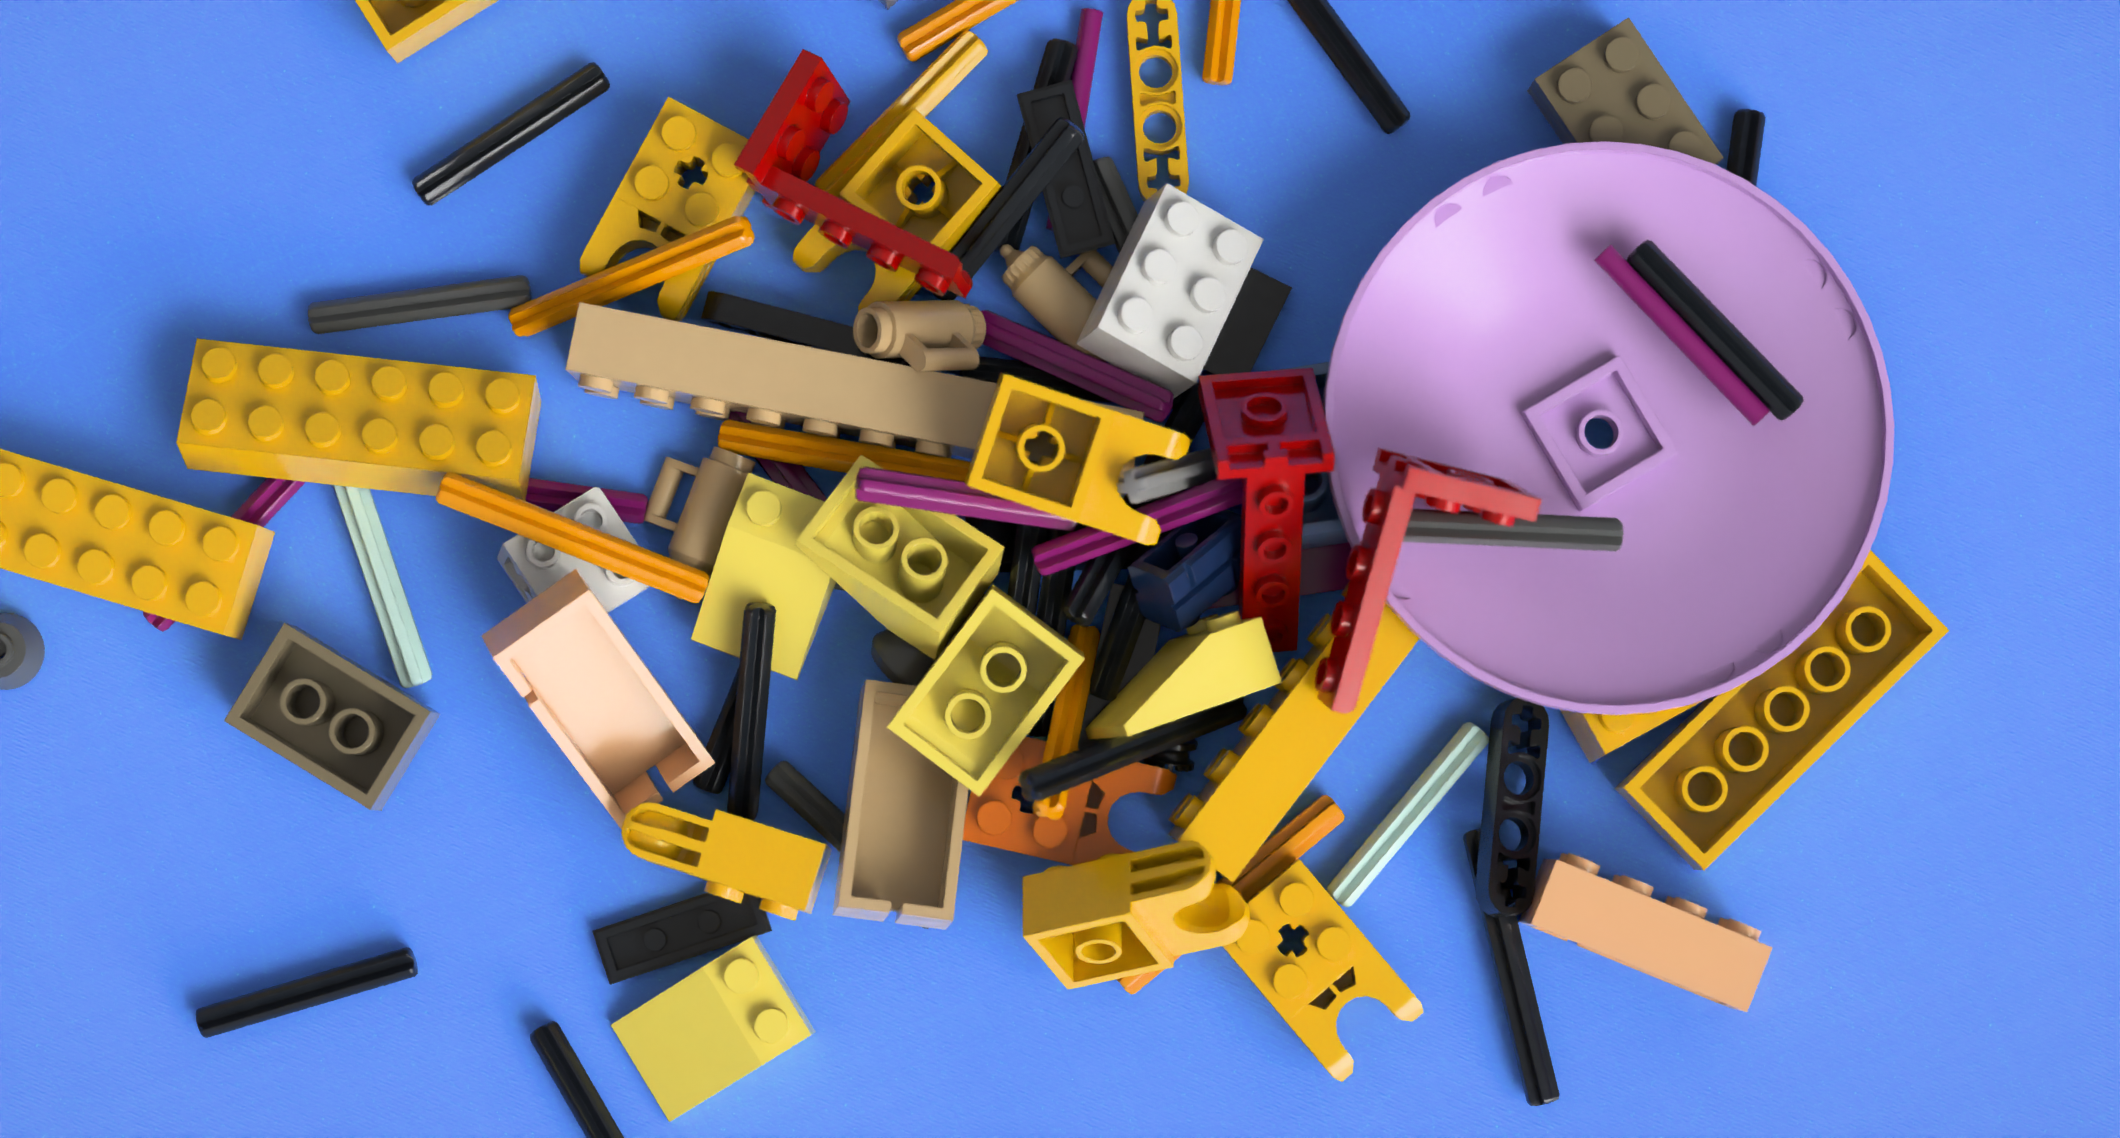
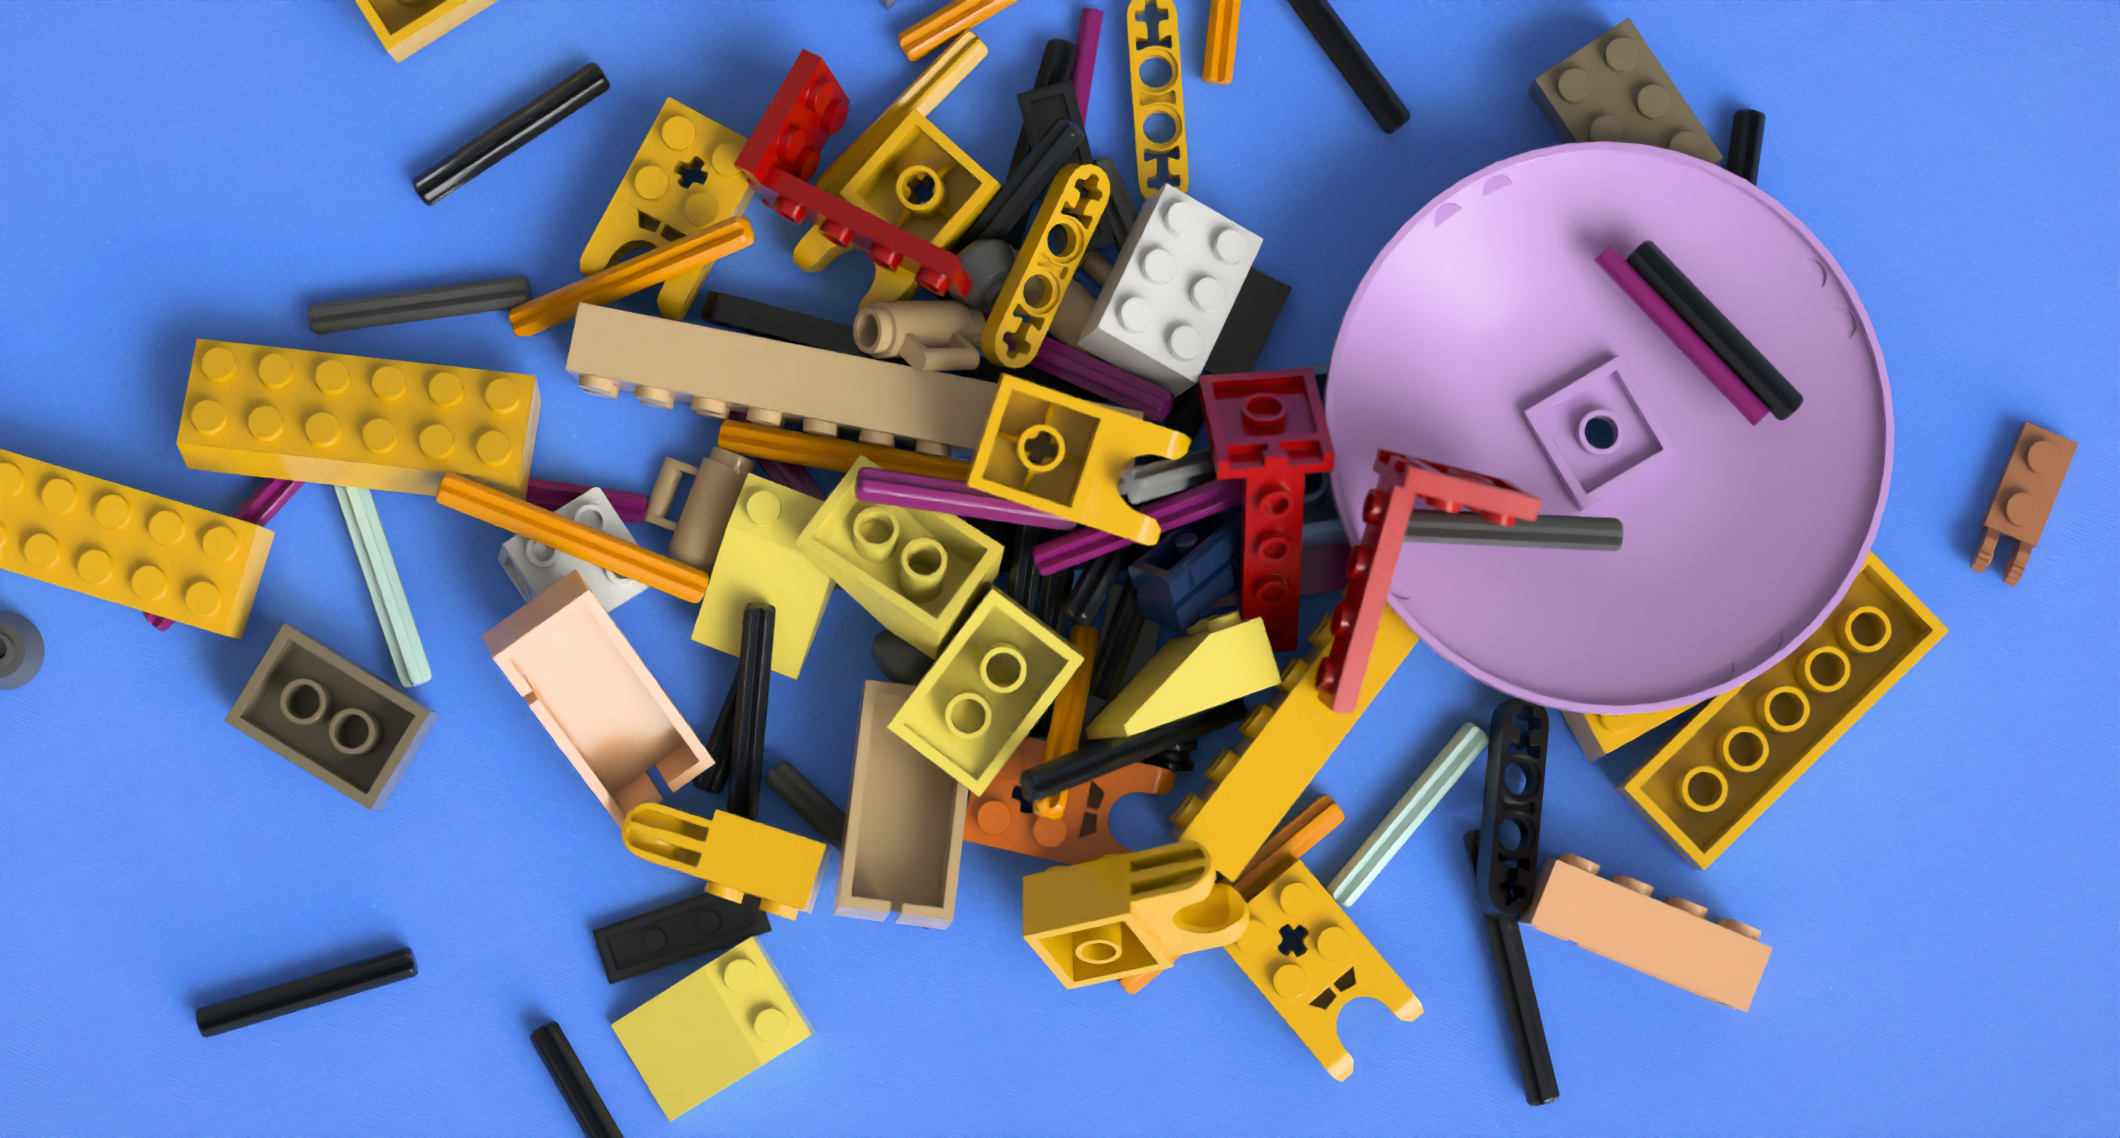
none -> dark grey cone [947,239,1015,312]
none -> yellow beam [980,163,1110,369]
none -> nougat hinge [1969,421,2079,587]

